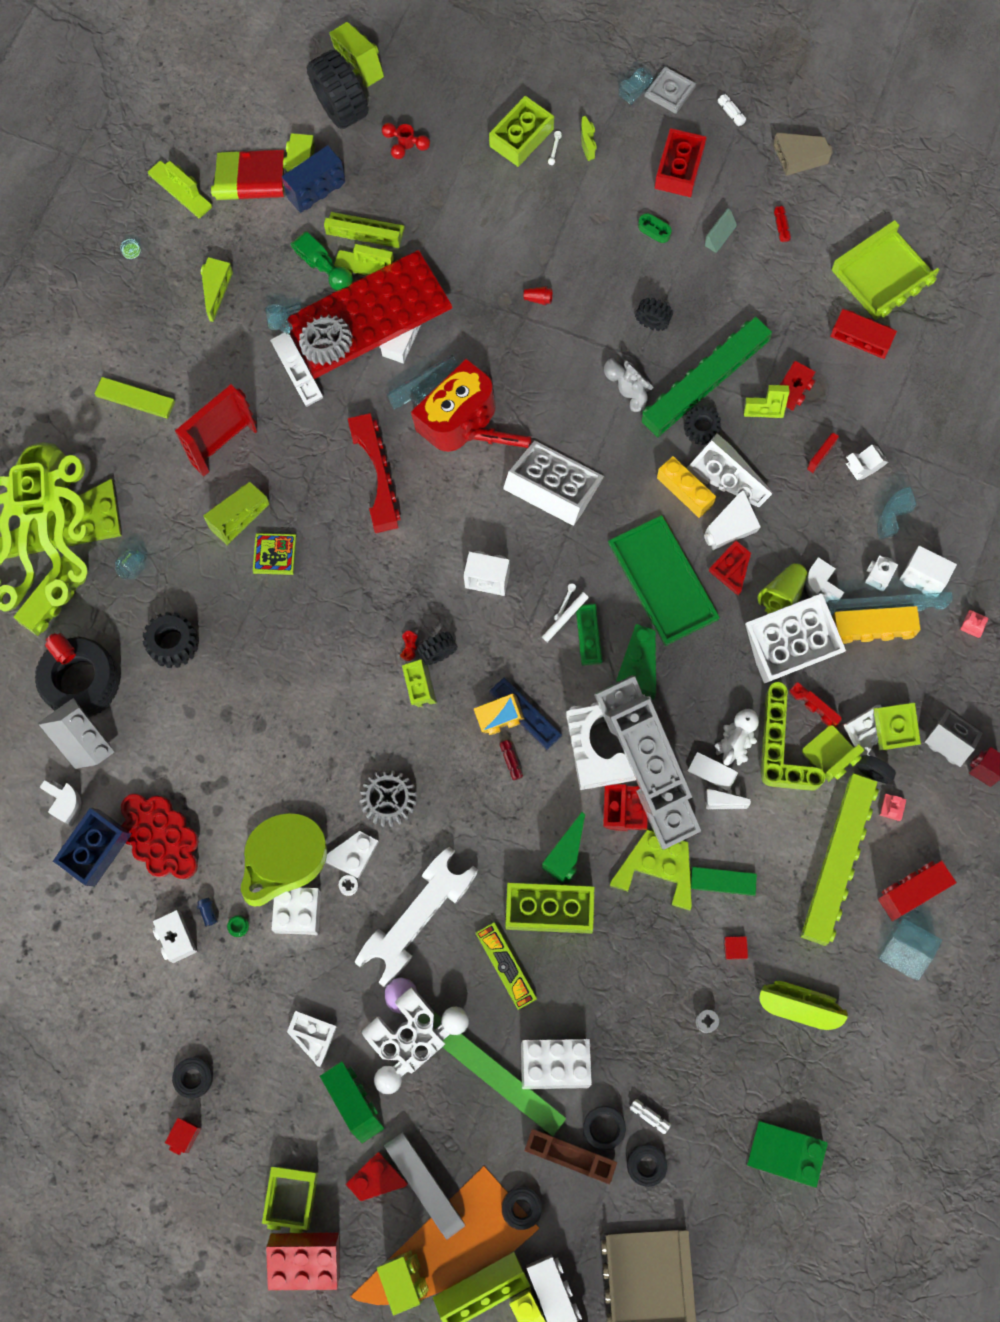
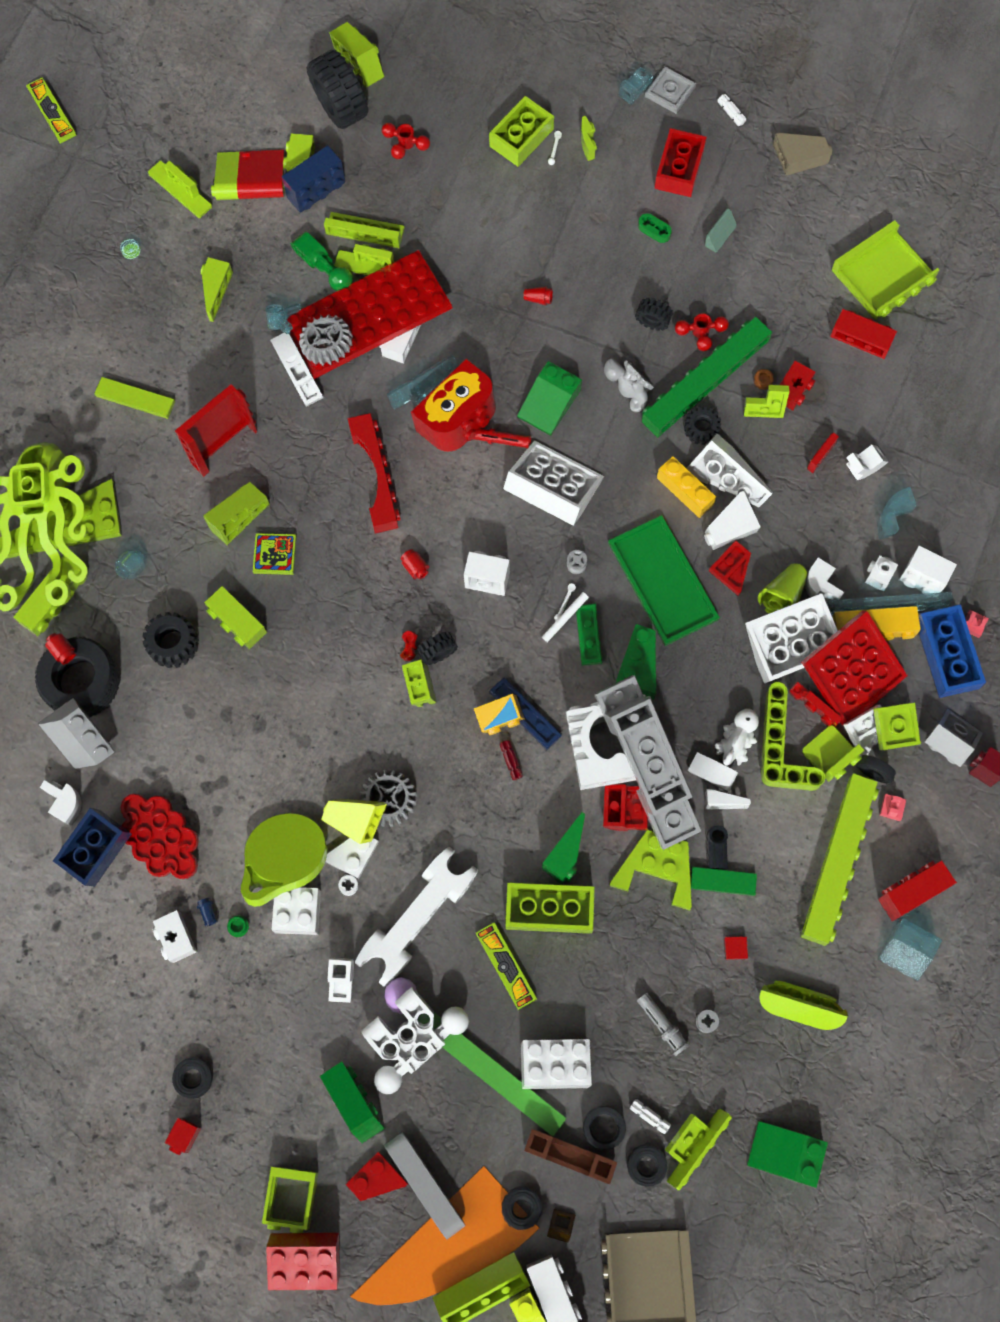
white wing [287,1011,337,1067] -> none
lime brick [377,1250,429,1316] -> none
red axle [774,206,791,242] -> none
none -> tile [26,77,77,144]
none -> lime brick [204,586,267,649]
none -> neon yellow slope [321,799,387,844]
none -> white brick [328,958,354,1003]
none -> red brick [400,549,429,580]
none -> green slope [517,361,582,436]
none -> dark brown slope [547,1209,576,1243]
none -> light grey wheel [567,550,587,574]
none -> light grey pin [637,992,691,1057]
none -> lime bracket [665,1109,732,1191]
none -> red piece [675,313,729,351]
none -> black piece [707,826,728,869]
none -> dark orange tile [753,369,774,390]
none -> red plate [801,610,908,727]
none -> blue brick [919,605,986,698]

